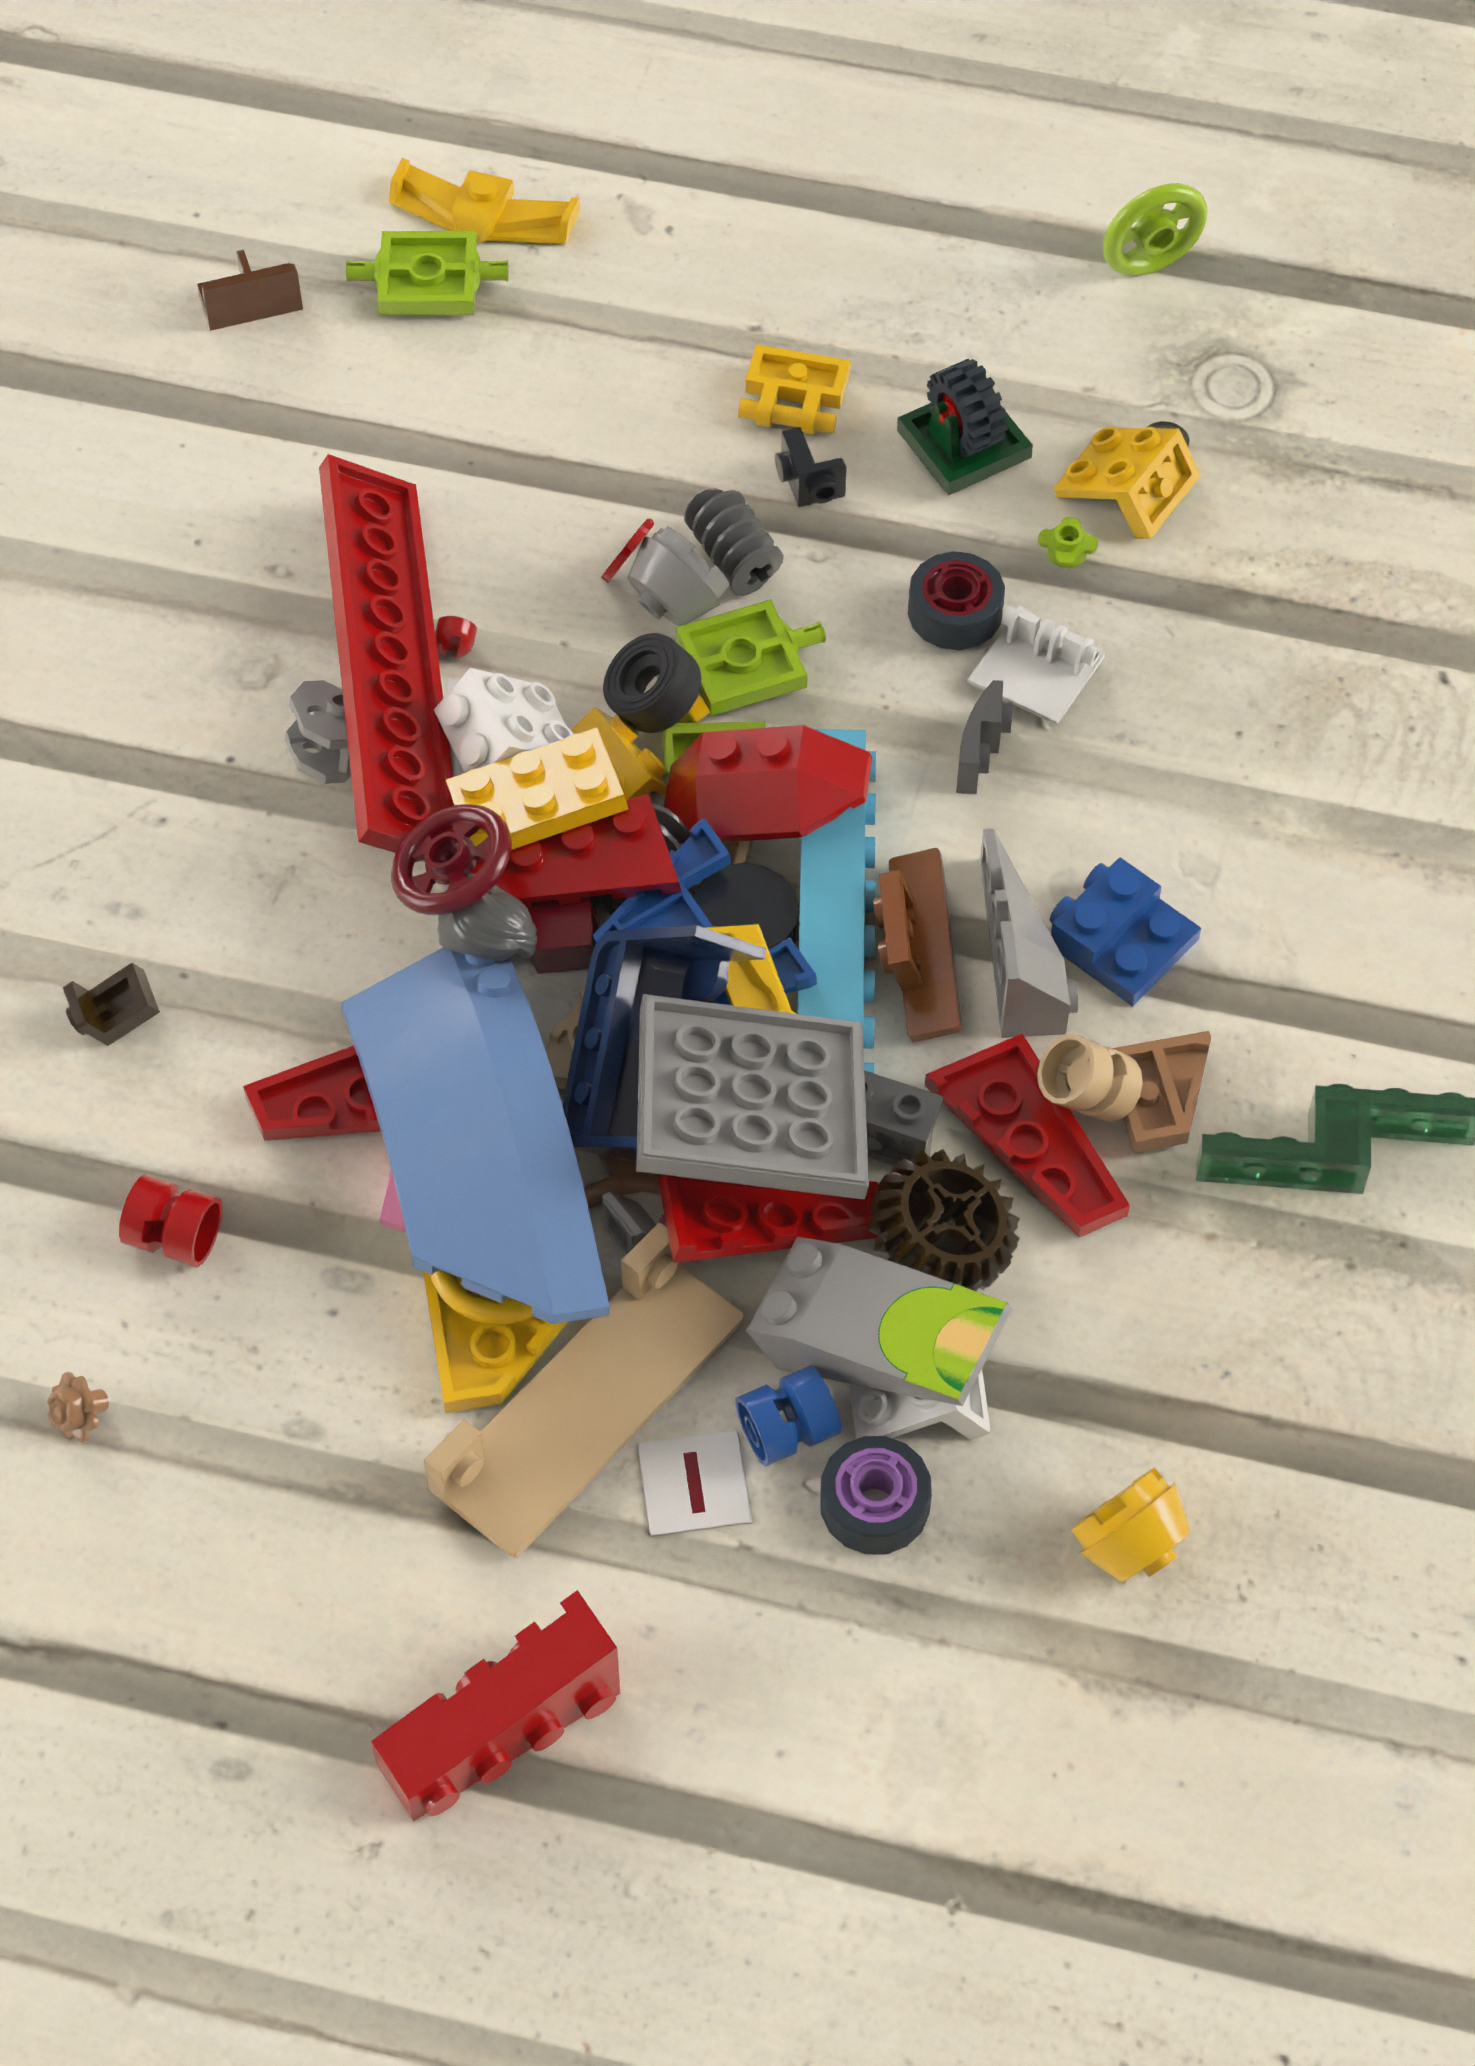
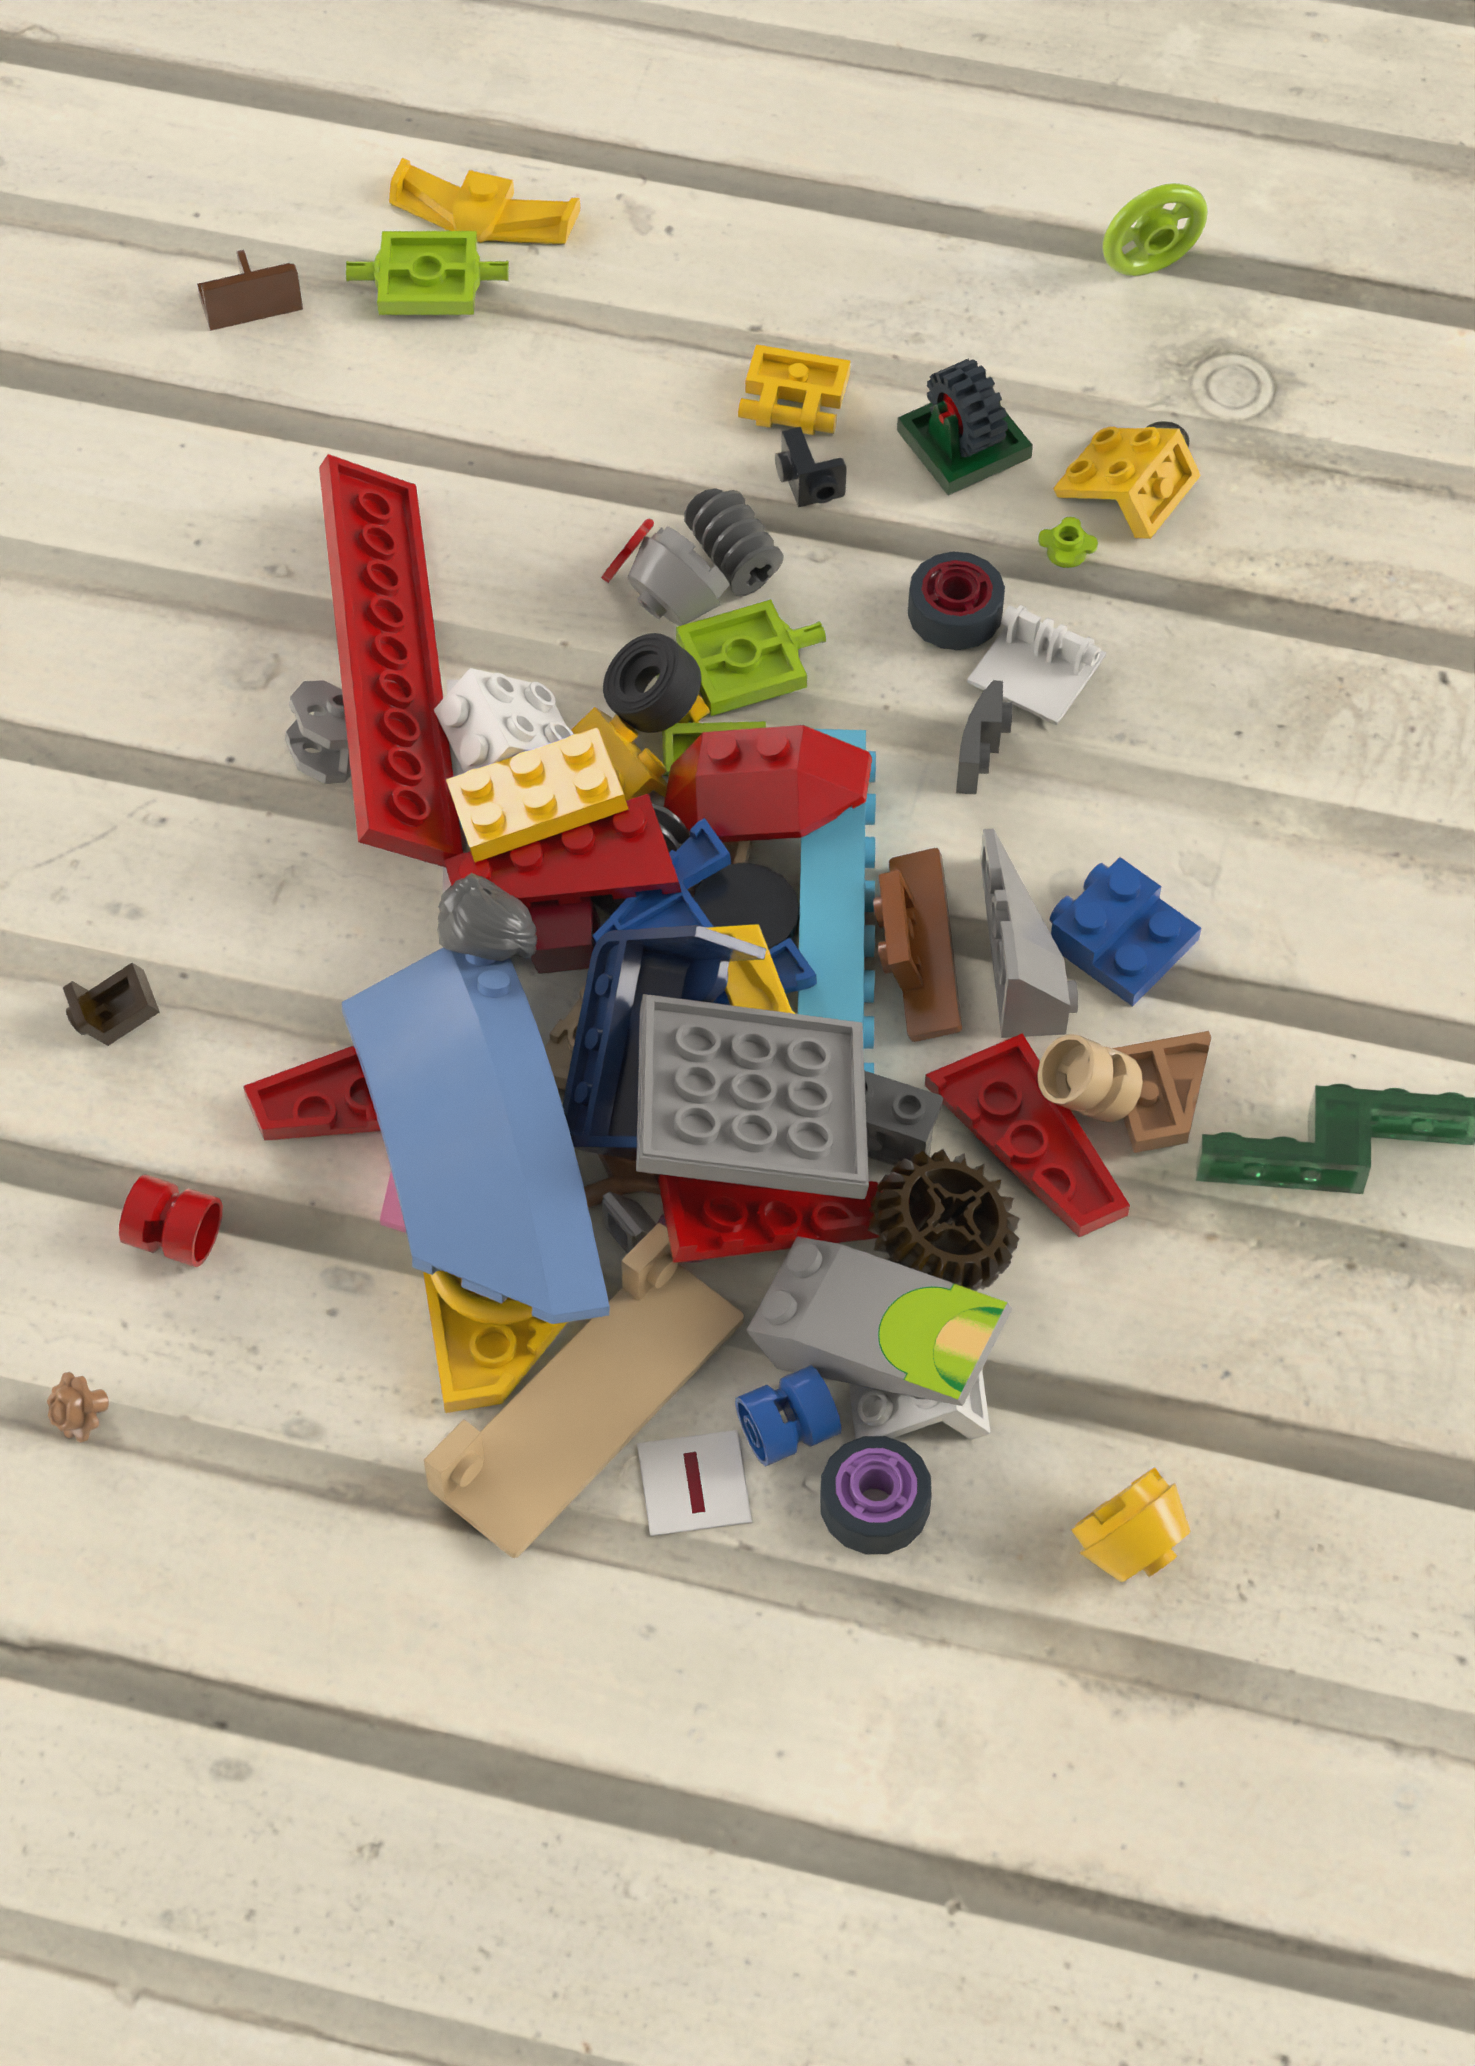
red wedge [371,1590,620,1822] -> none
dark red plate [391,804,512,915] -> none
red hinge [435,616,477,659] -> none

